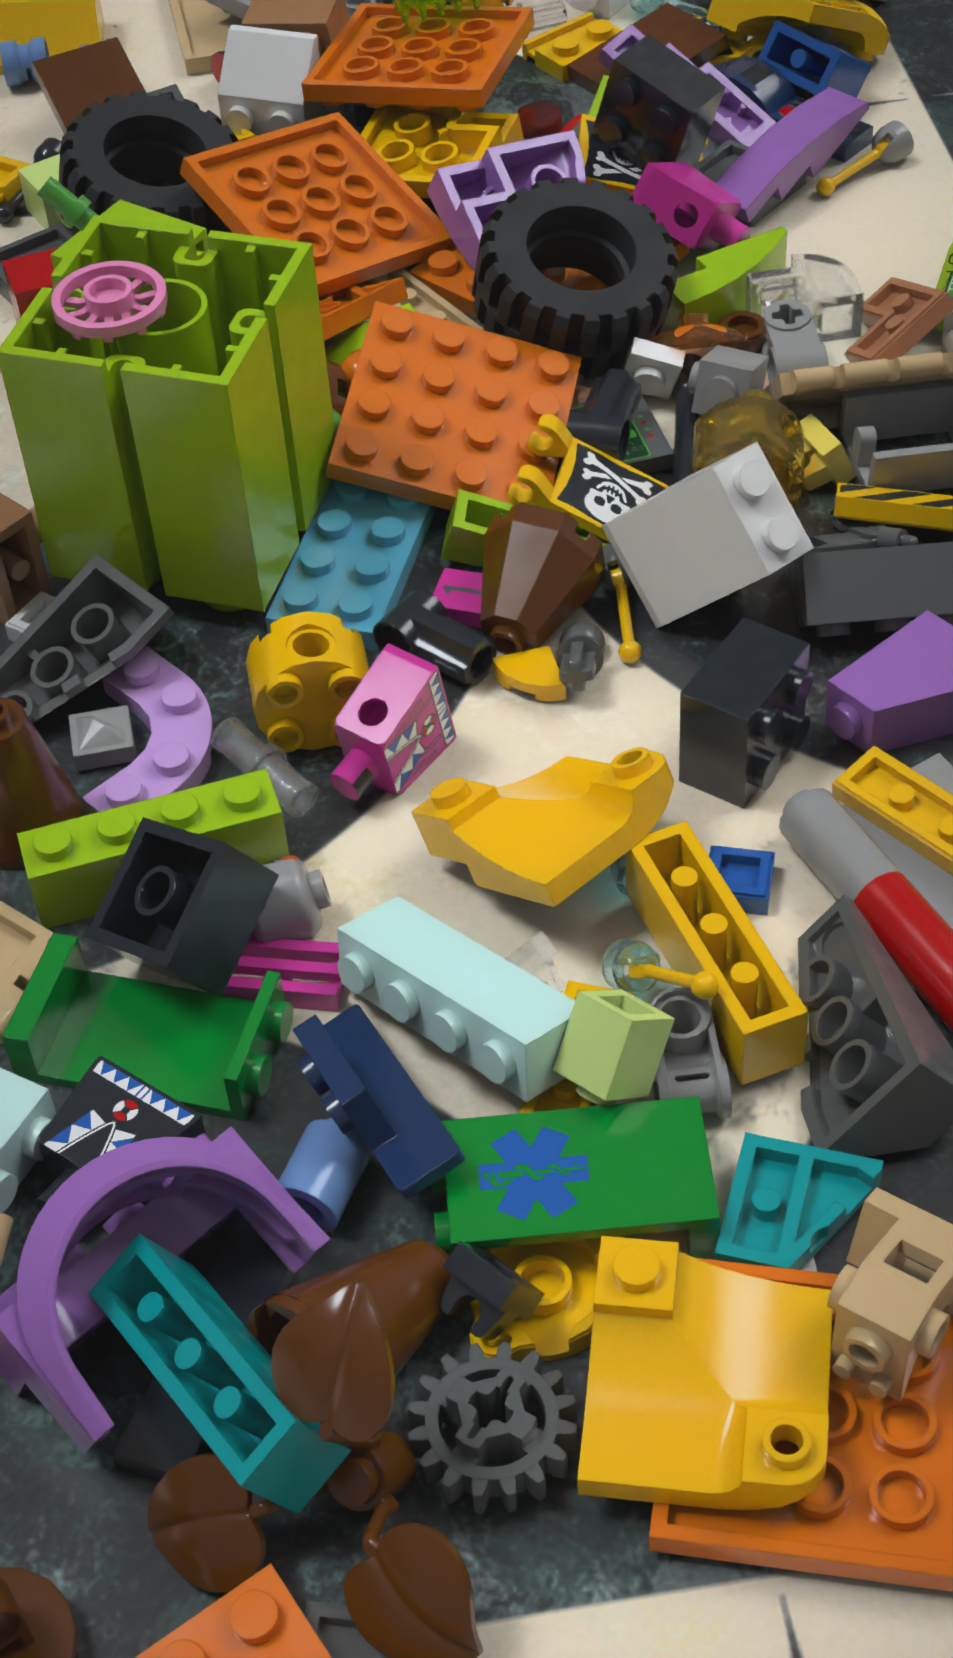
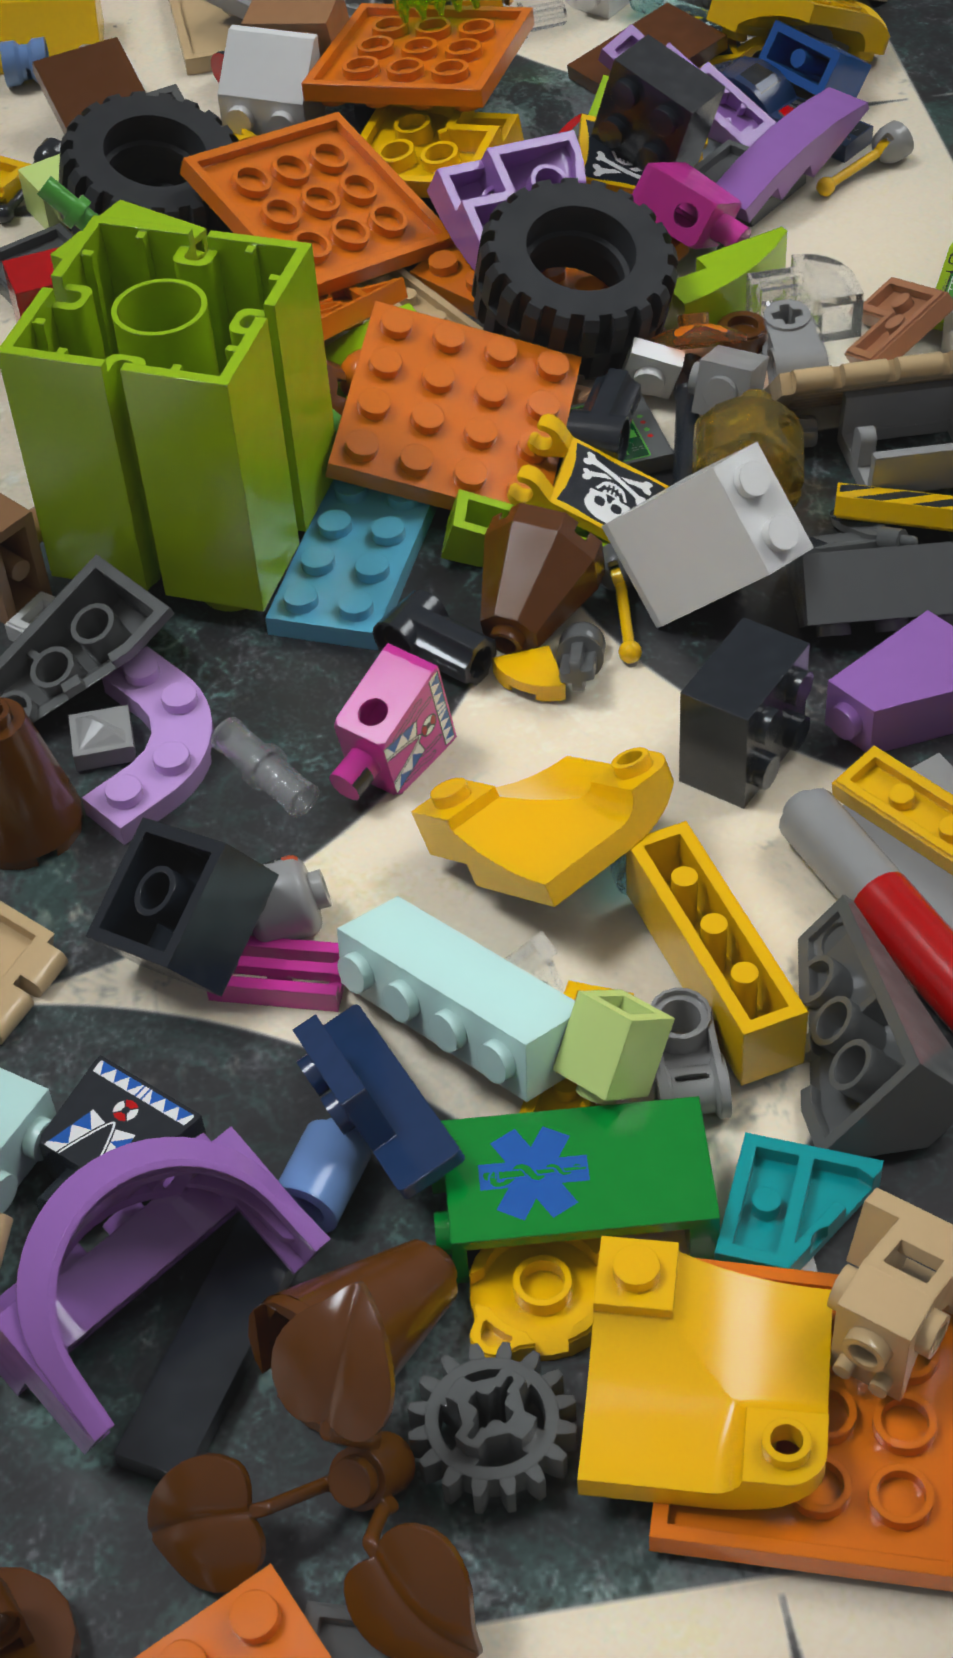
green panel [2,933,293,1122] -> none
lime brick [17,768,289,929] -> none
bright pink wheel [51,261,168,343] -> none
teal brick [89,1233,351,1514] -> none
yellow brick [246,611,369,753] -> none
dark pink tile [432,568,483,628] -> none
black tile [440,1241,545,1341] -> none
clear red tile [516,101,563,139] -> none
yellow plate [522,12,622,83] -> none
hinge [602,938,719,1000] -> none
blue tile [709,845,775,915] -> none
light yellow tile [782,413,857,491] -> none

